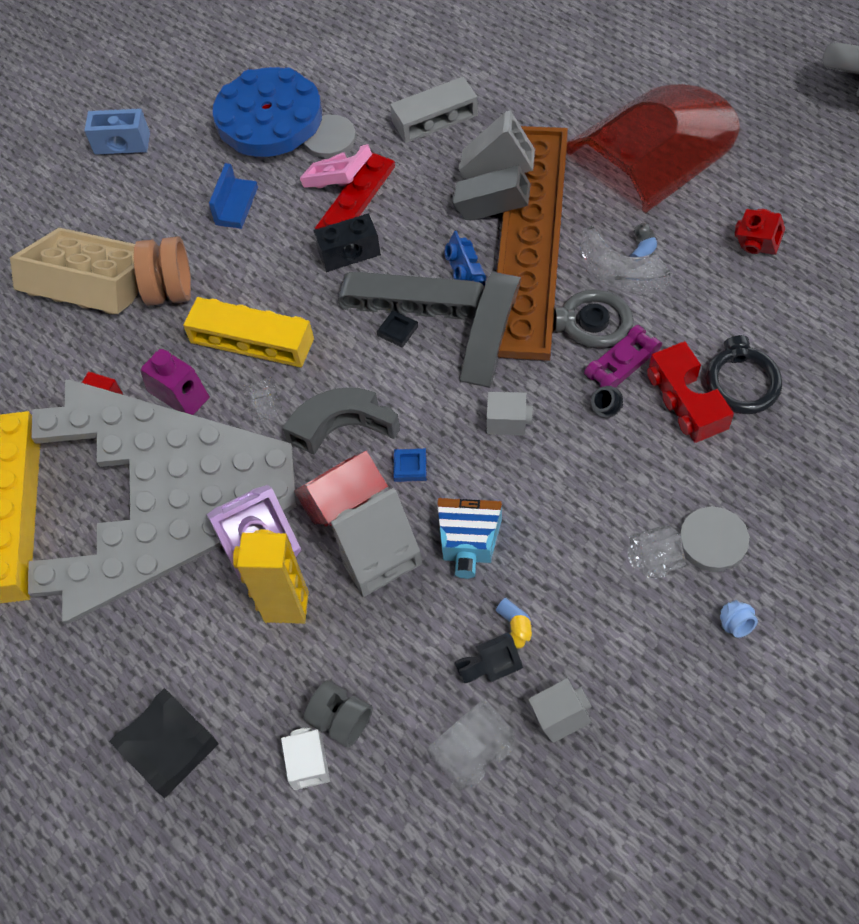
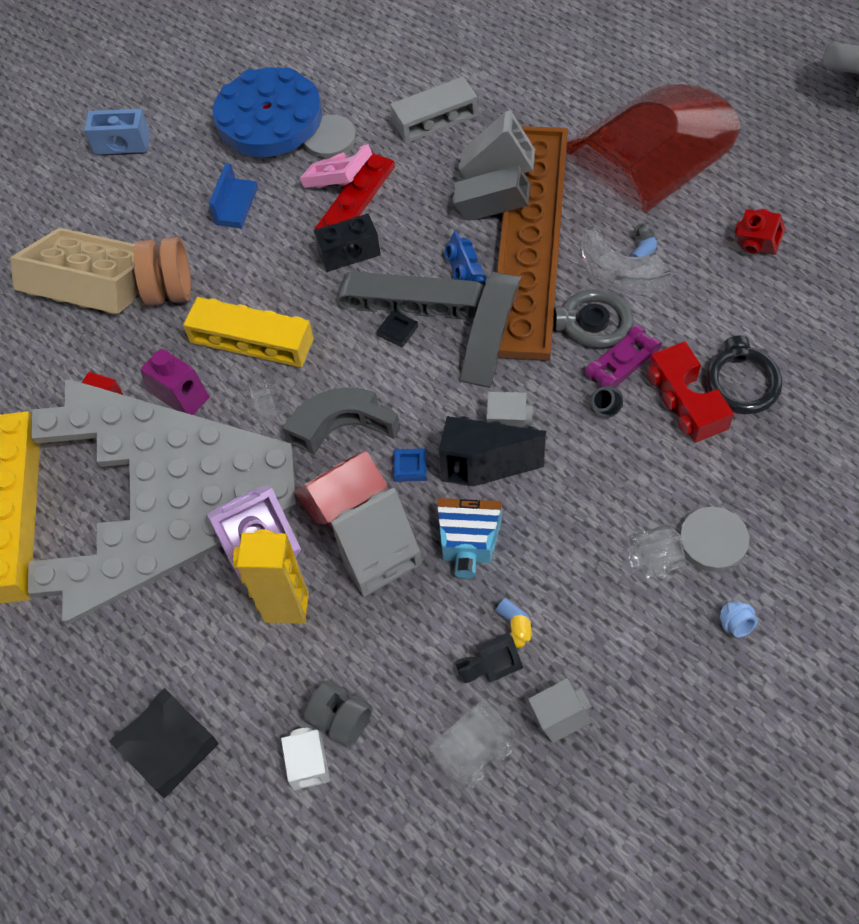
none -> black slope [439,416,546,487]

